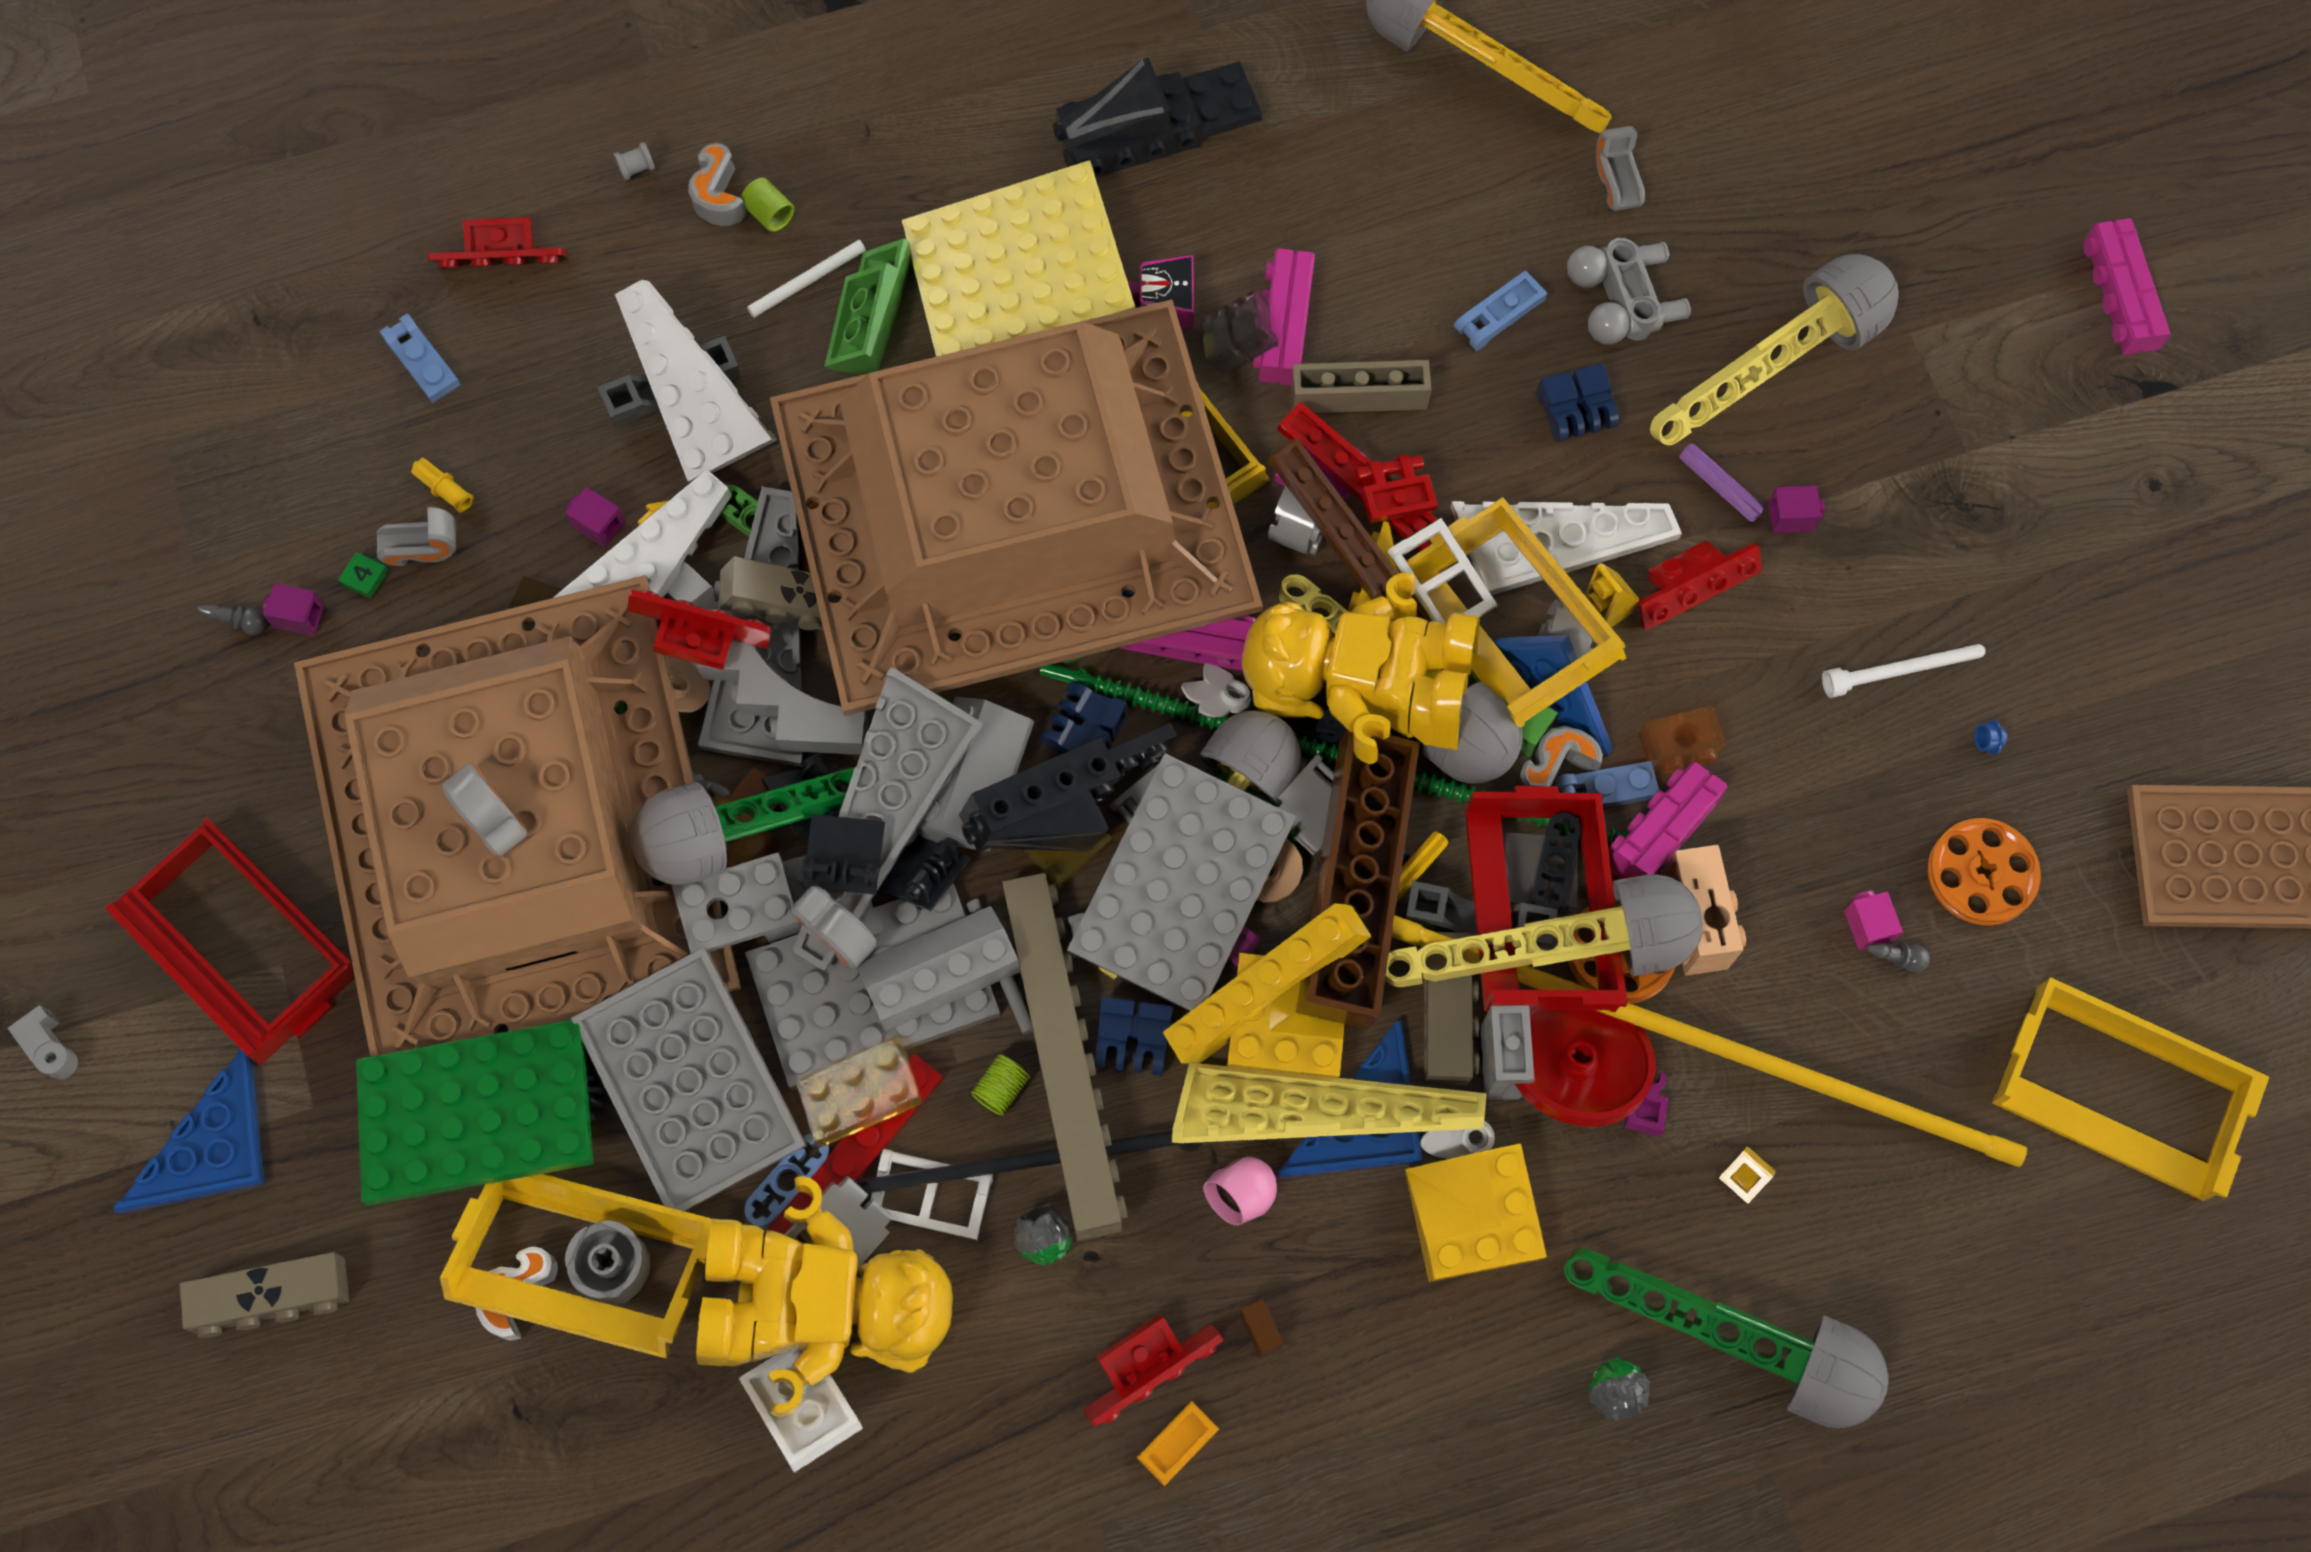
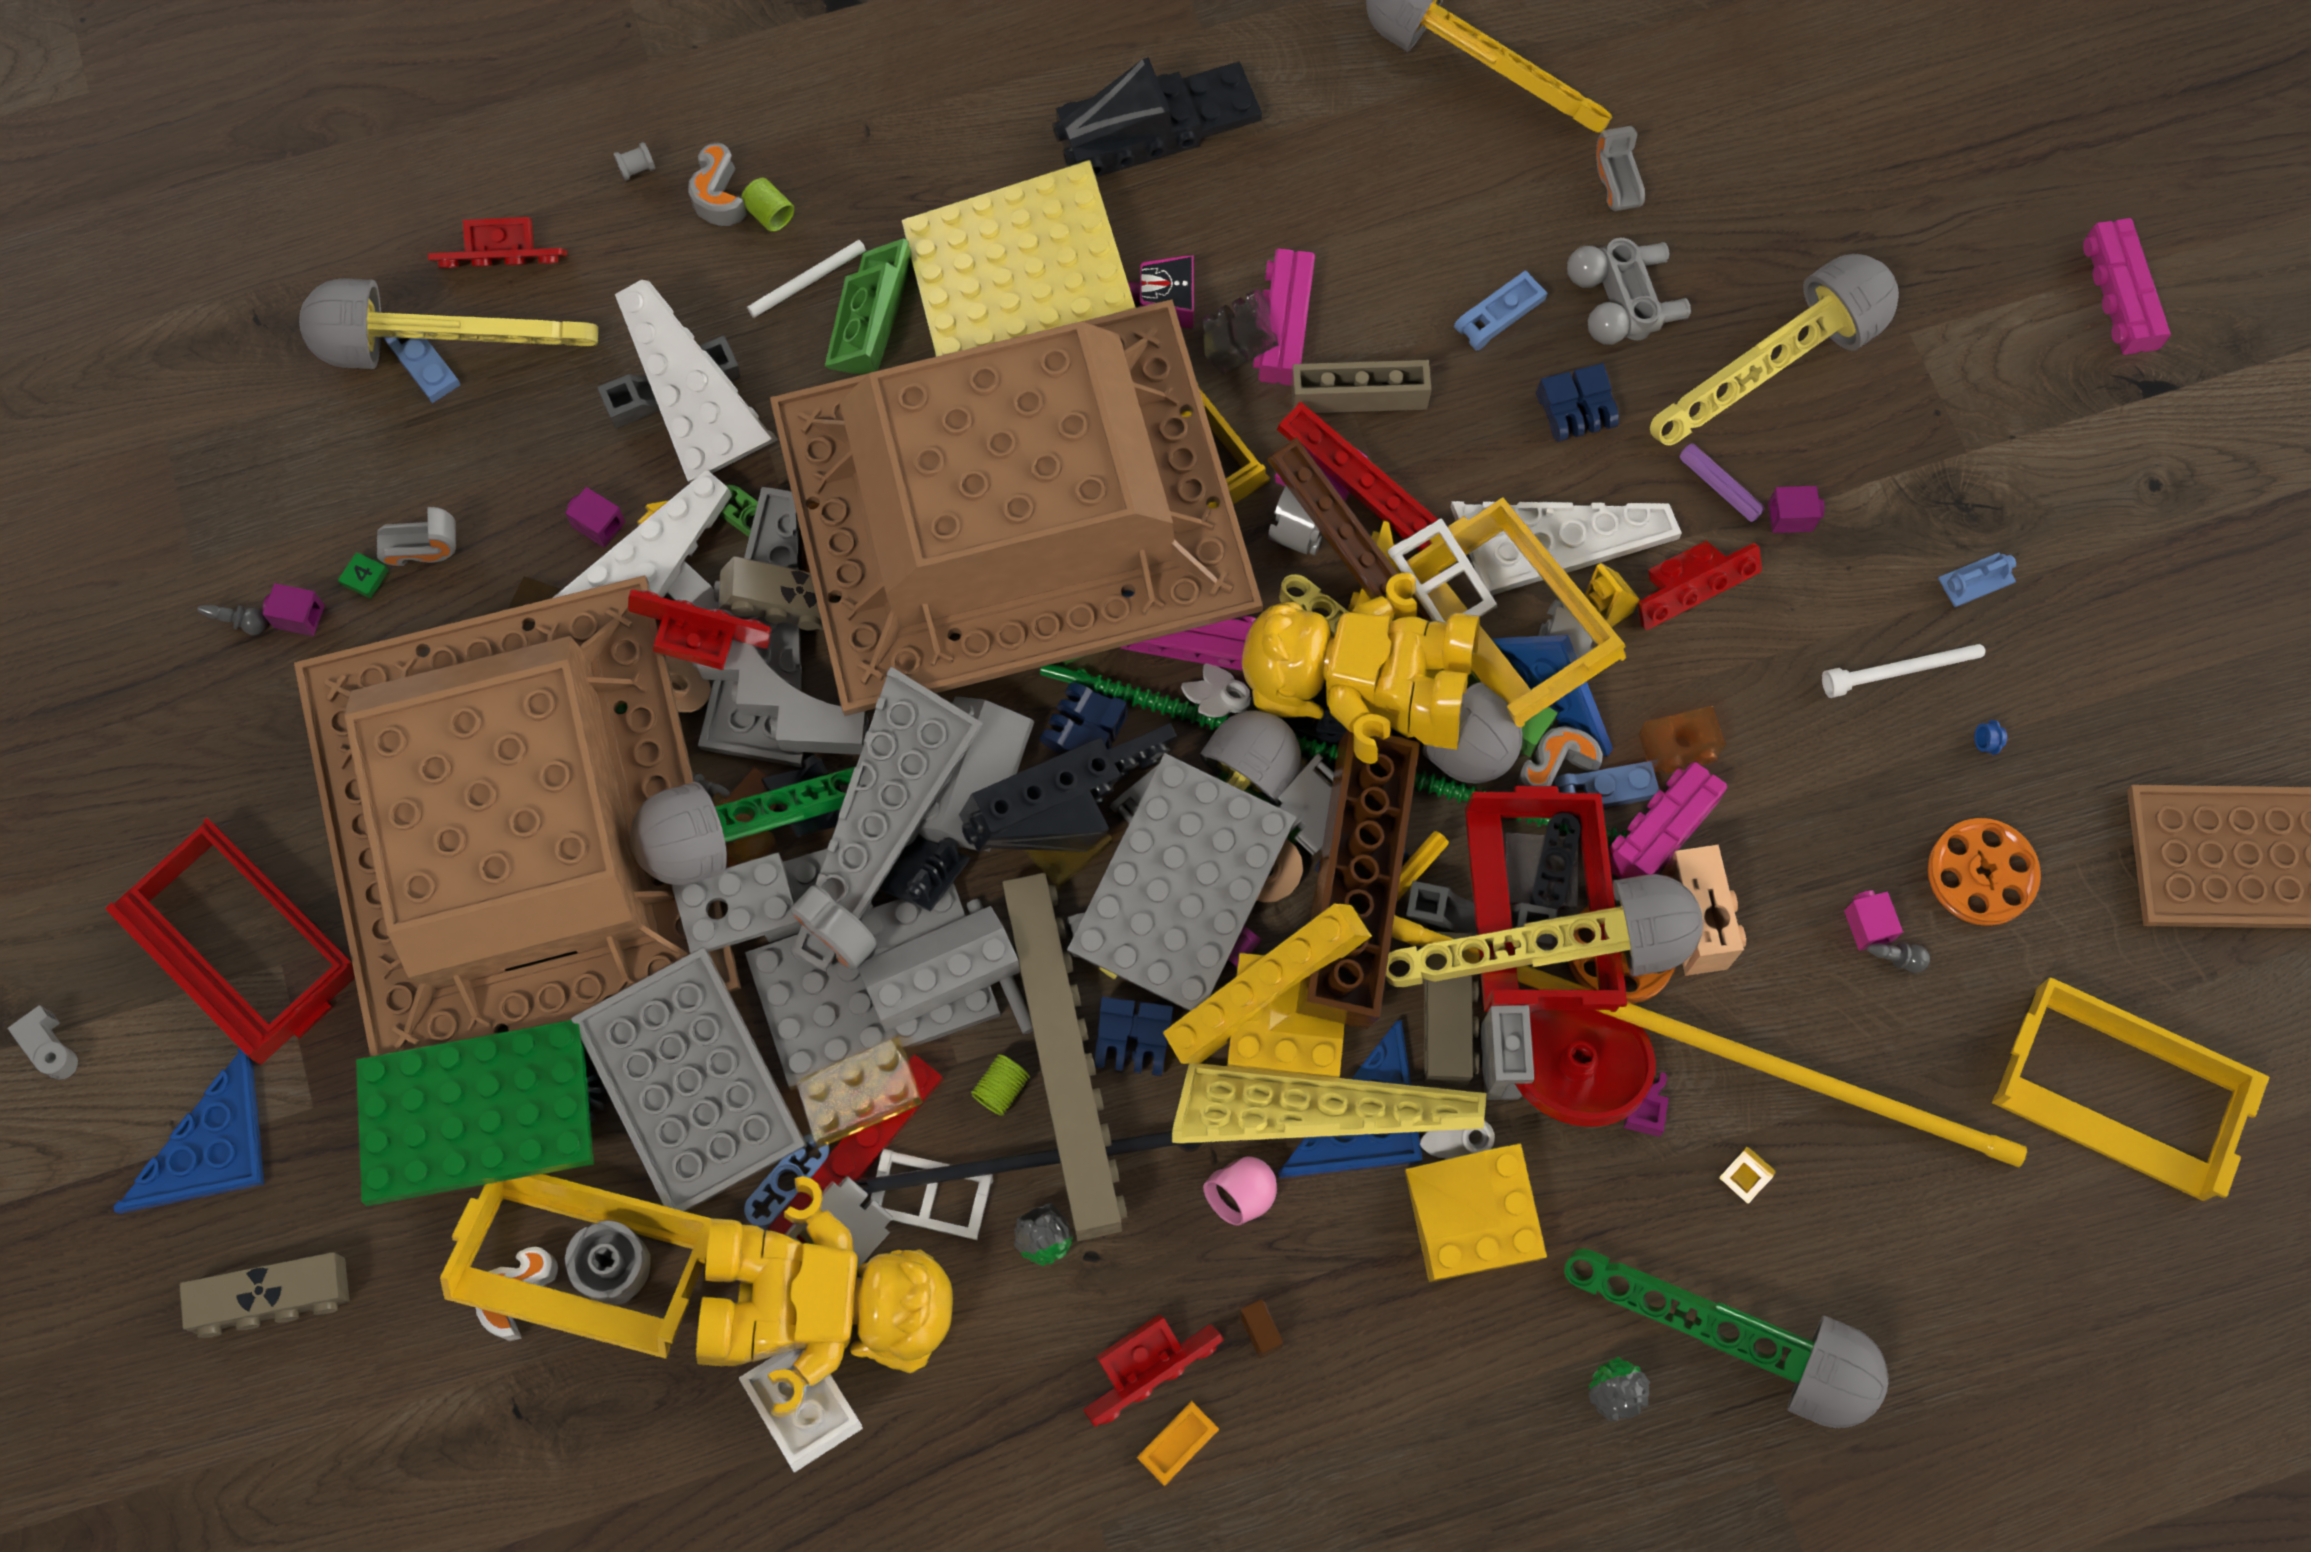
yellow axle [411,458,474,513] -> none
light grey animal [442,763,527,856] -> none
black hinge [802,814,885,895] -> none
red plate [1354,454,1438,523] -> none
none -> piece [299,278,598,369]
none -> medium blue hinge [1938,553,2016,607]

